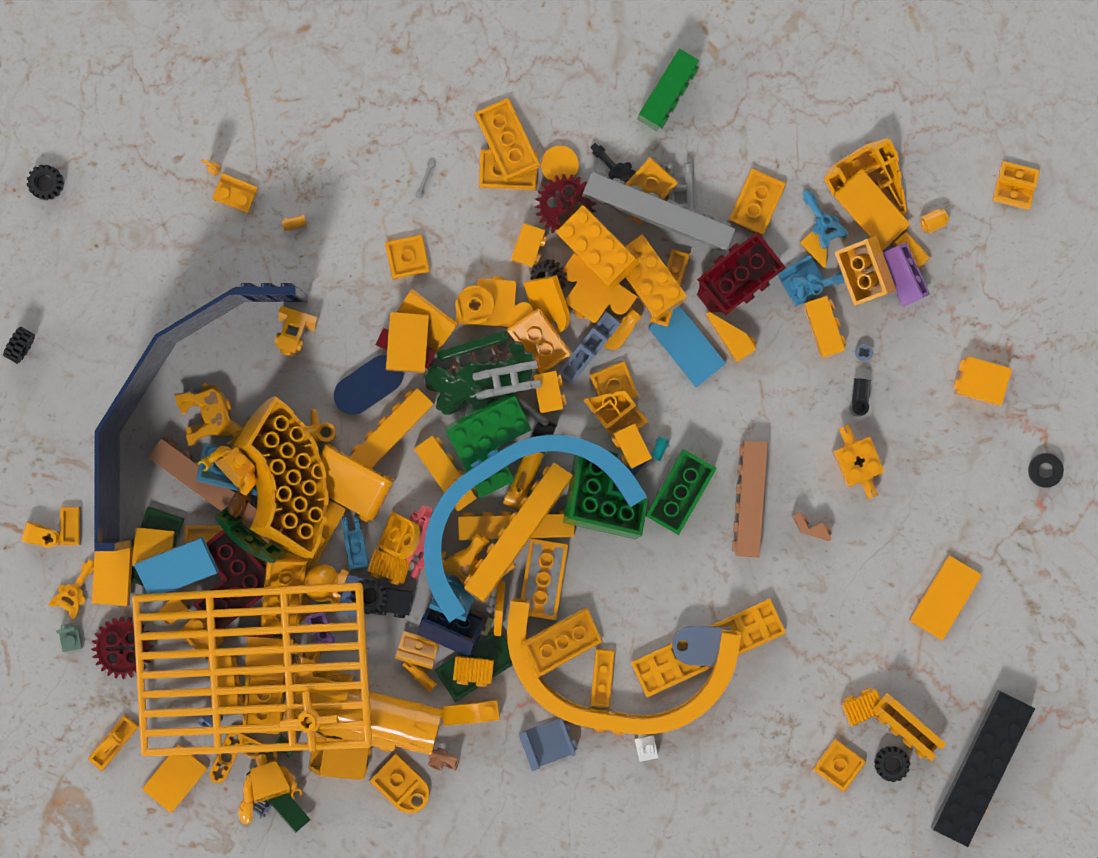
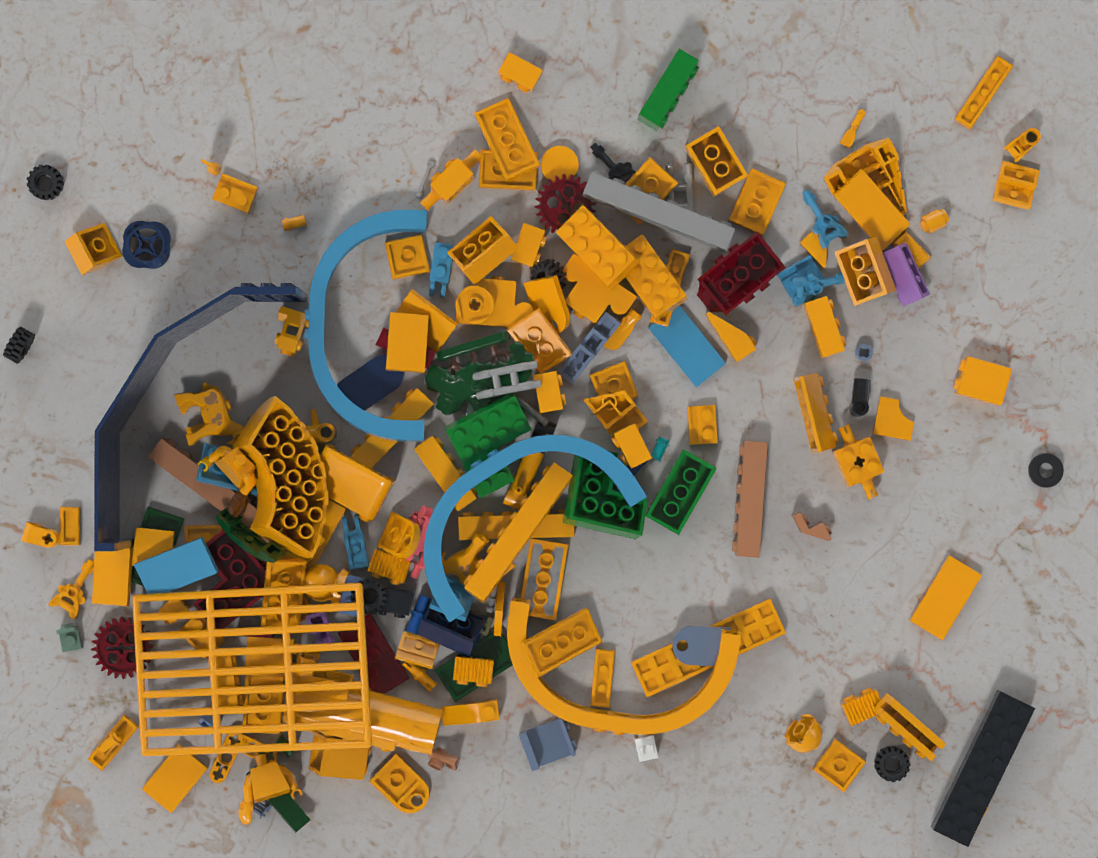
light orange bar [280,692,339,752] -> none
none -> light orange slope [64,223,123,275]
none -> dark blue piece [122,221,171,269]
none -> dark azure arch [305,210,427,442]
none -> dark red tile [338,614,410,694]
none -> blue pin [406,594,431,634]
none -> light orange brick [419,149,483,211]
none -> dark azure hinge [429,242,454,298]
none -> light orange brick [447,216,518,285]
none -> light orange brick [498,52,543,93]
none -> light orange brick [684,126,748,198]
none -> light orange plate [687,405,718,445]
none -> light orange cylinder [784,714,823,753]
none -> light orange slope [793,372,838,453]
none -> light orange piece [839,109,866,148]
none -> light orange tile [872,396,914,441]
none -> light orange tile [954,56,1014,130]
none -> light orange piece [1003,128,1041,163]

